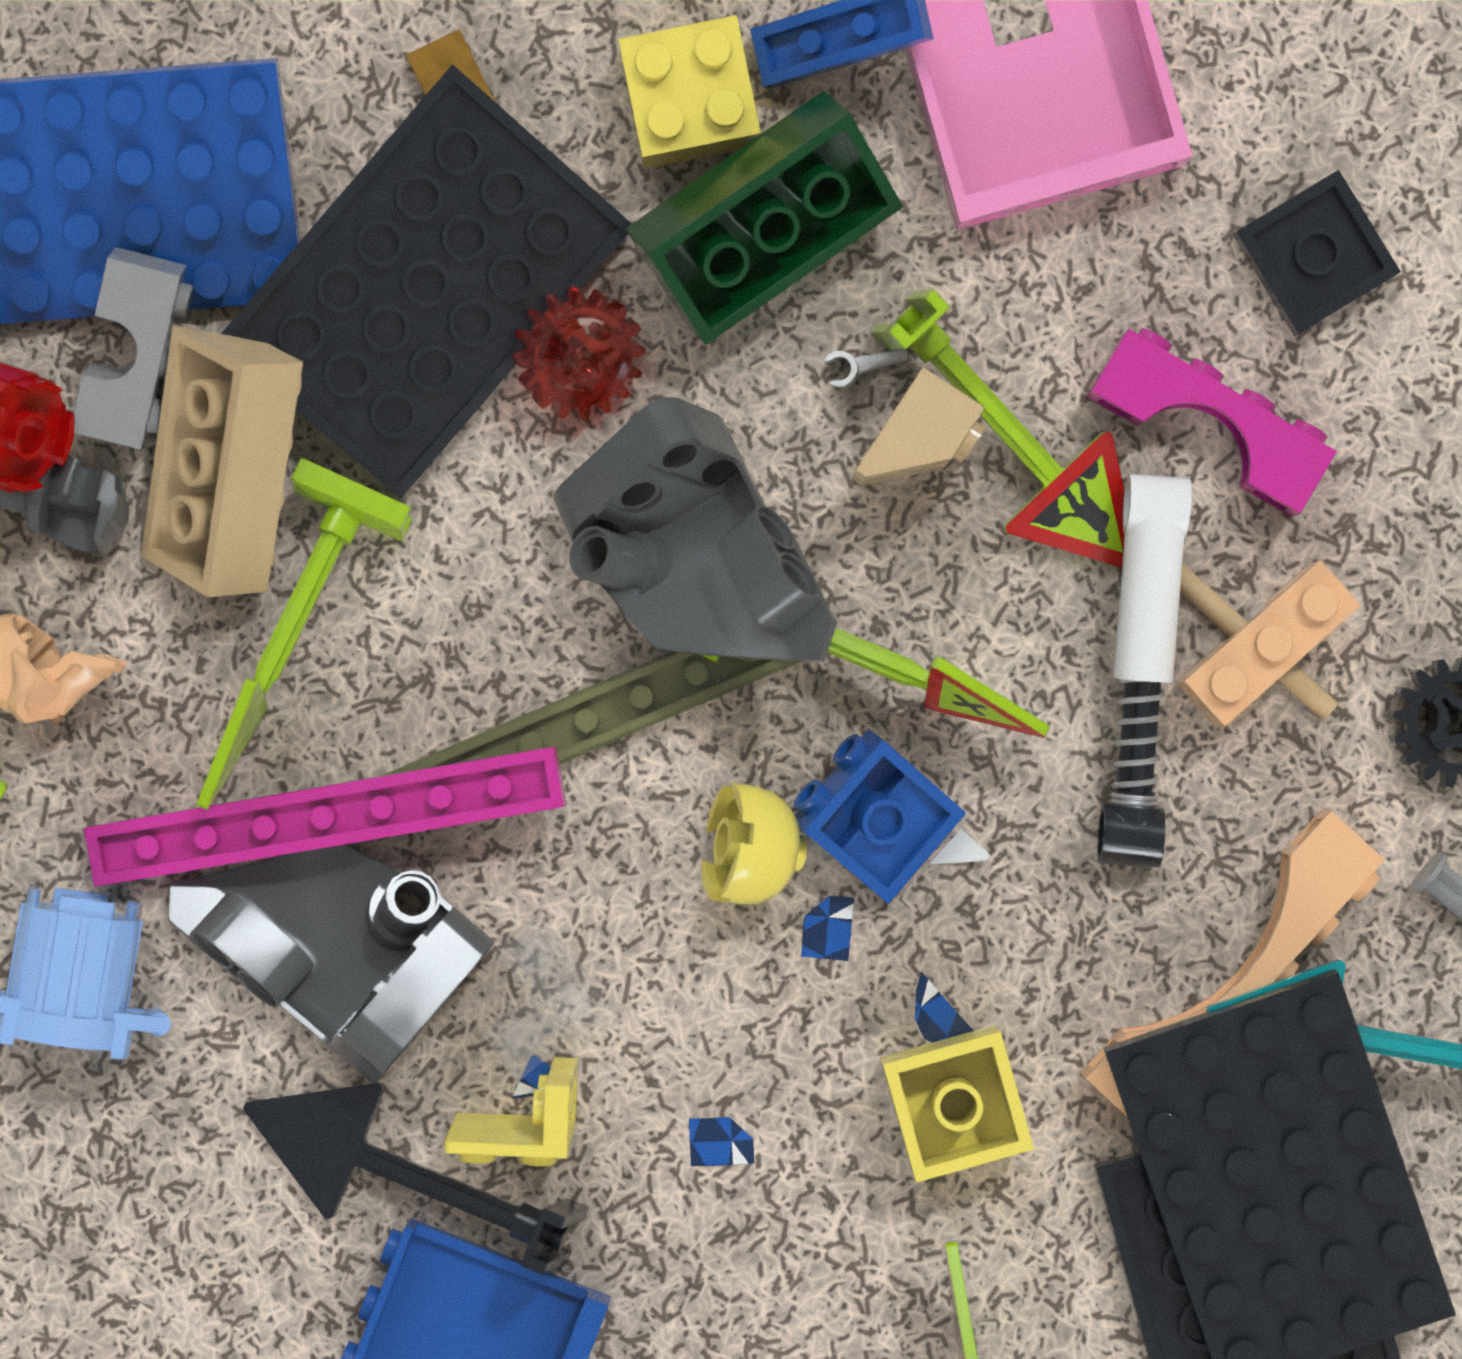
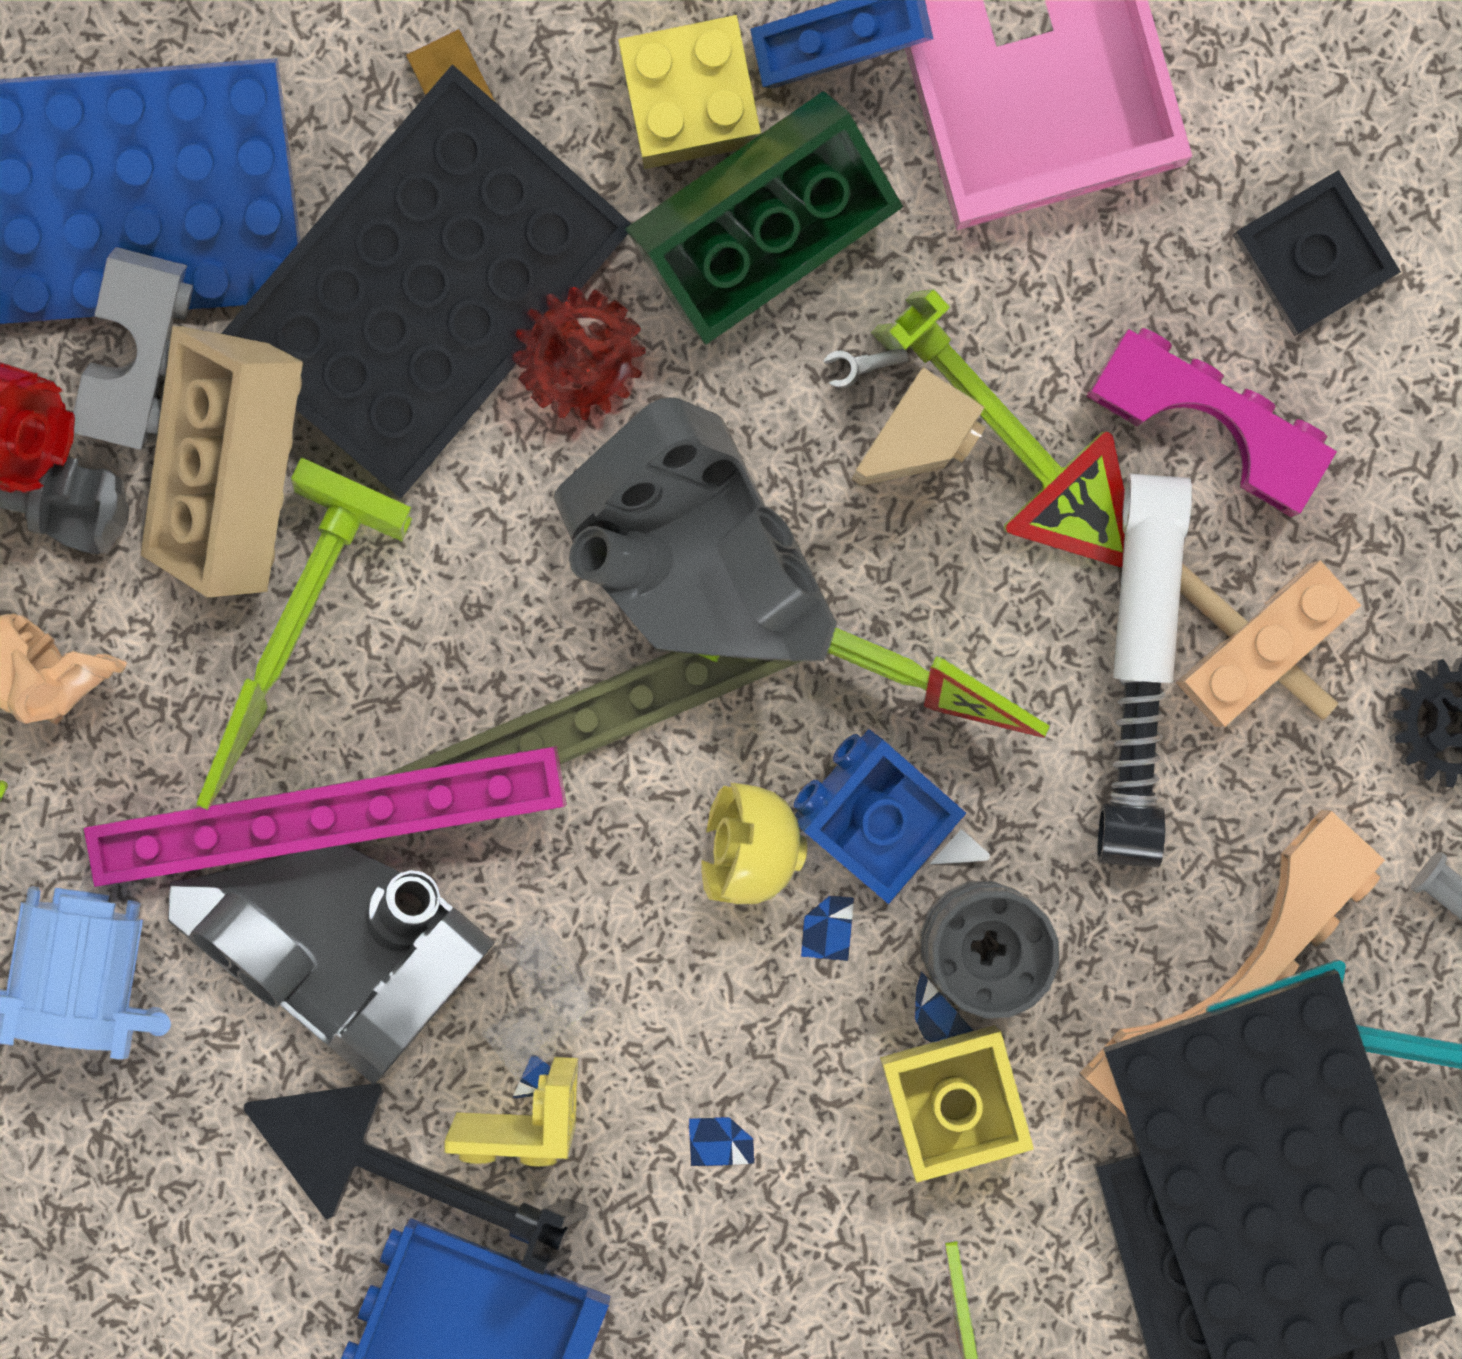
none -> dark grey wheel [920,880,1059,1018]

